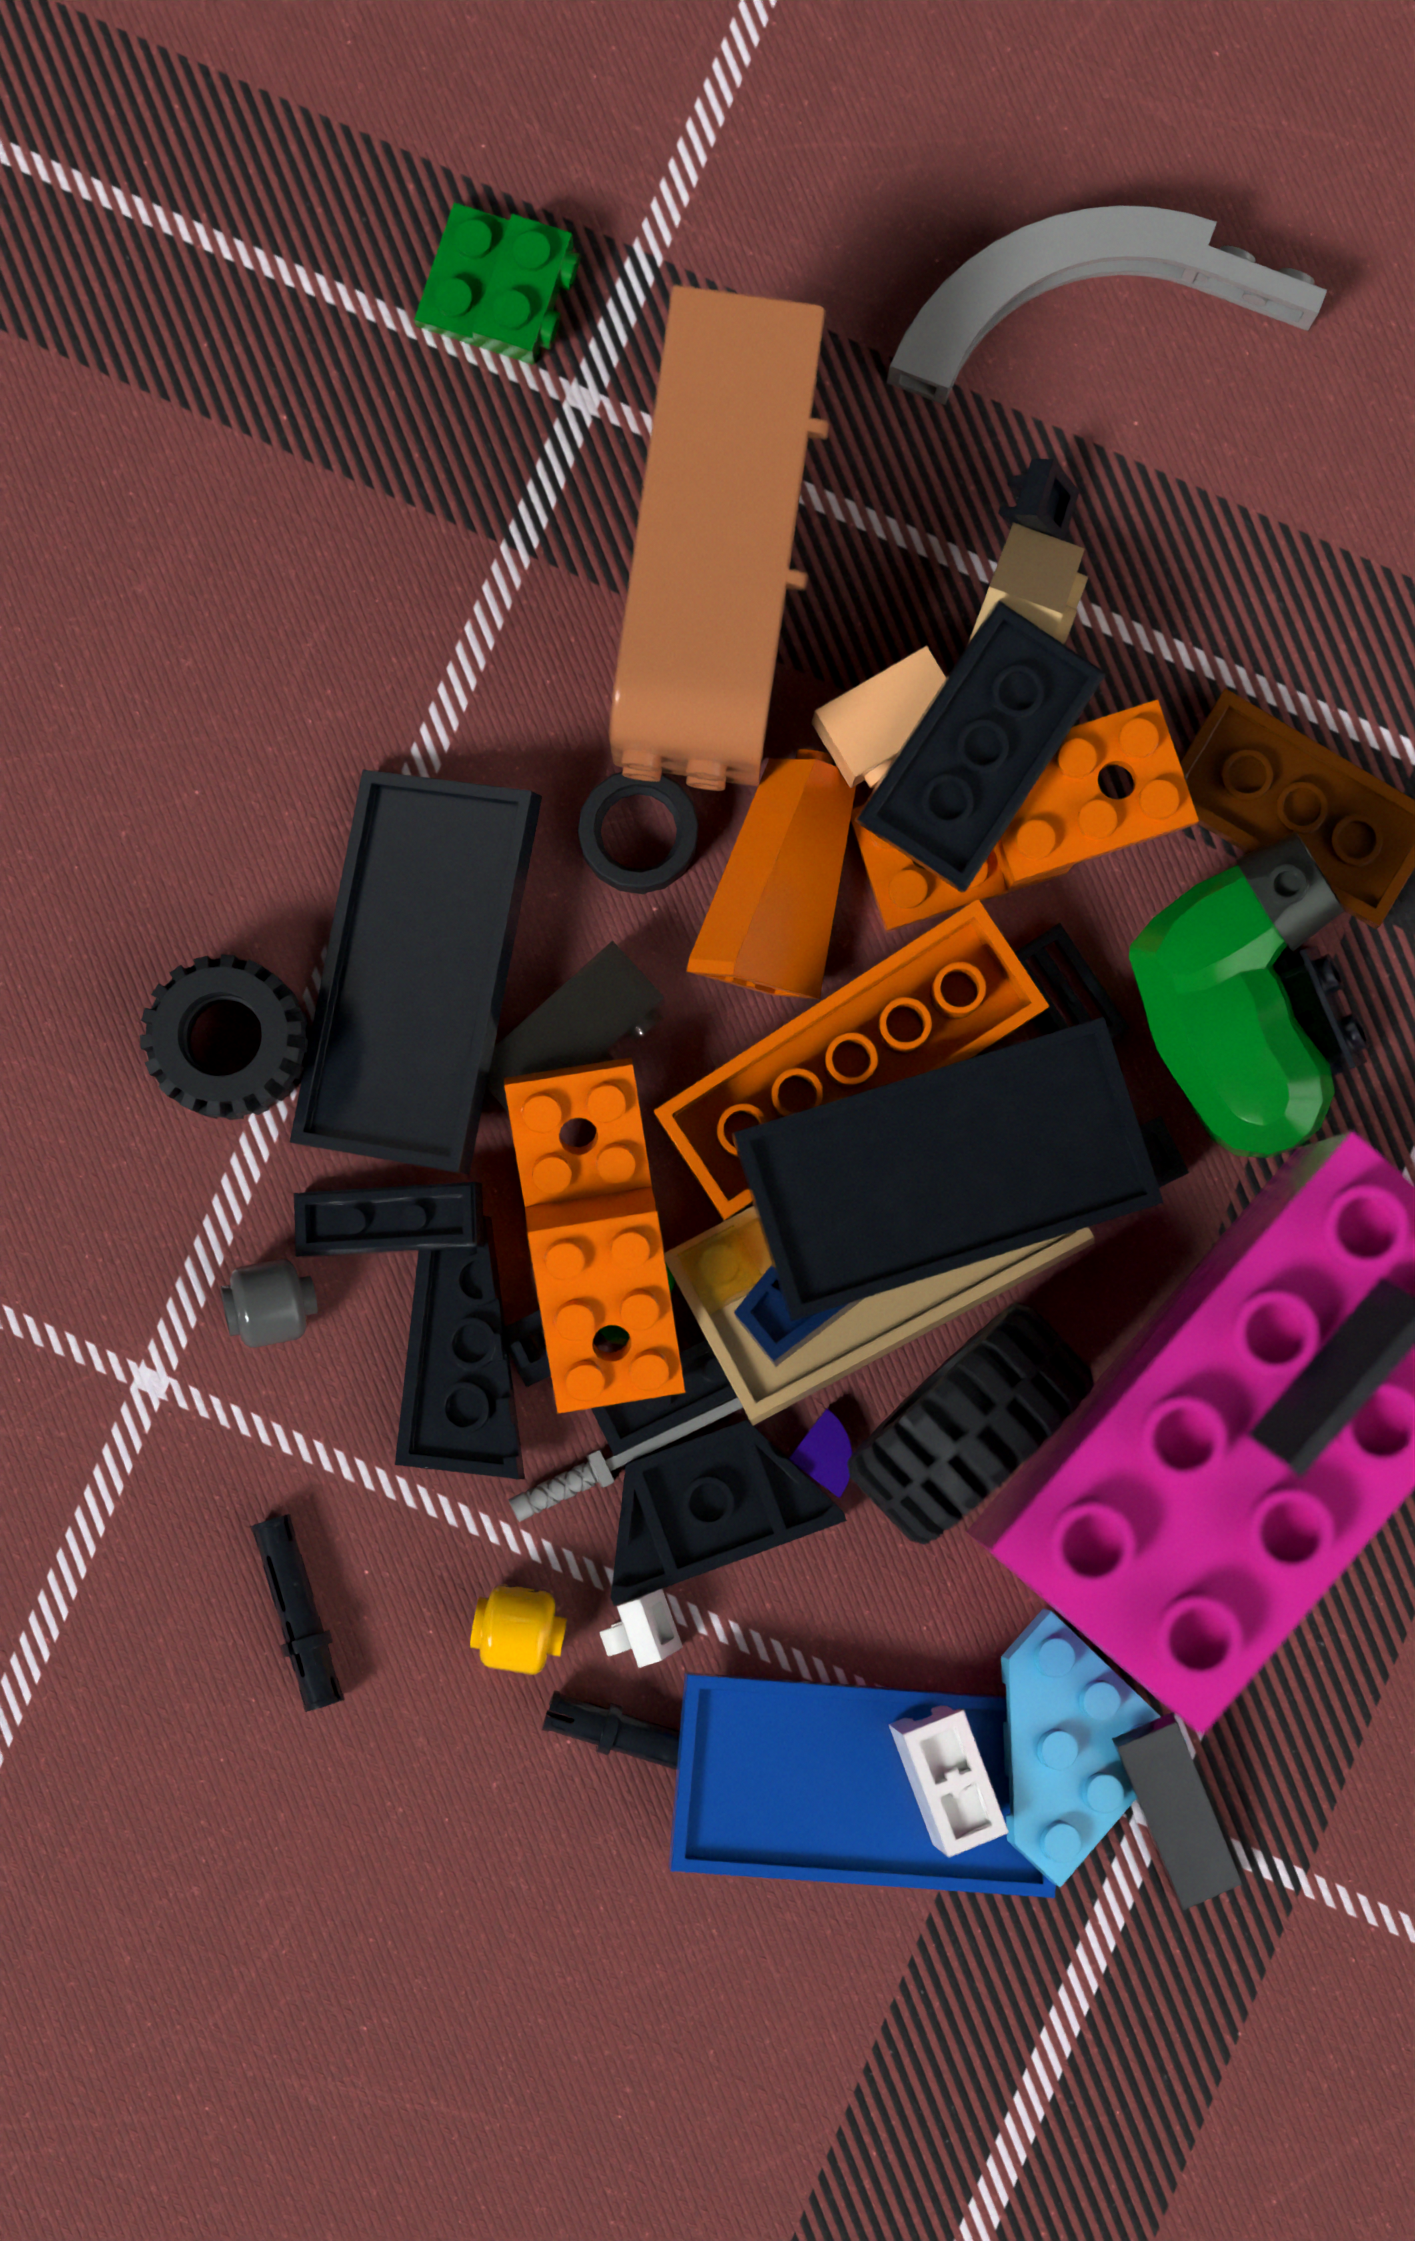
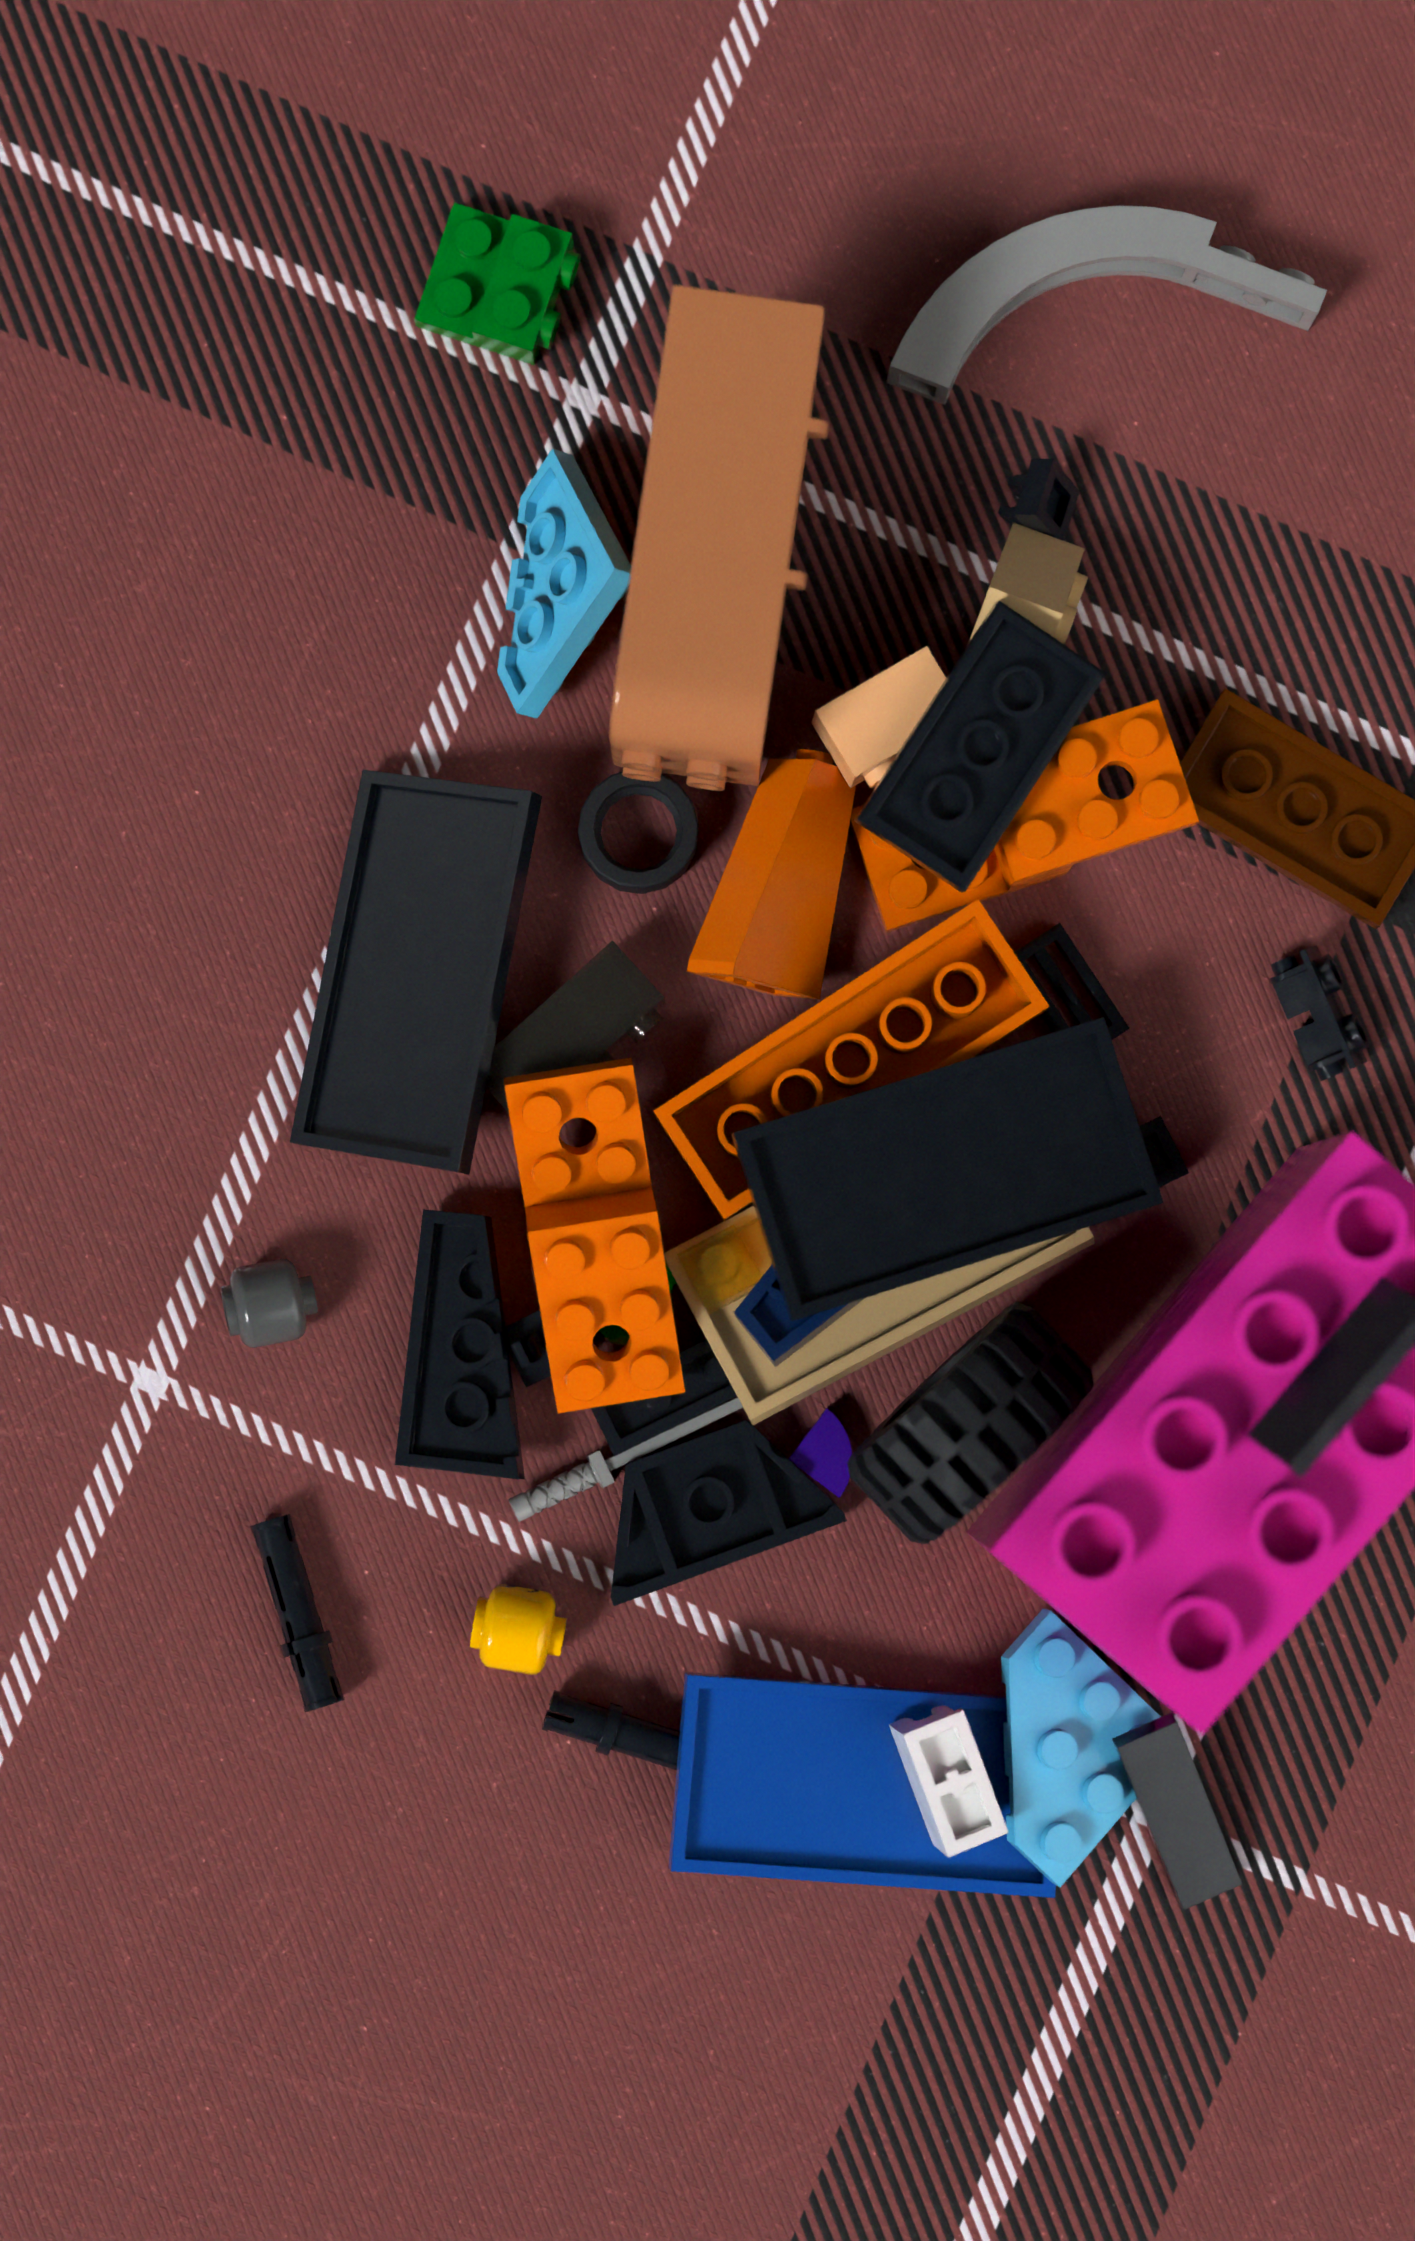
black tyre [140,954,309,1120] -> none
black tile [294,1182,484,1258] -> none
white tile [599,1589,683,1668] -> none
green piece [1129,831,1345,1158] -> none
none -> medium azure plate [497,449,631,718]

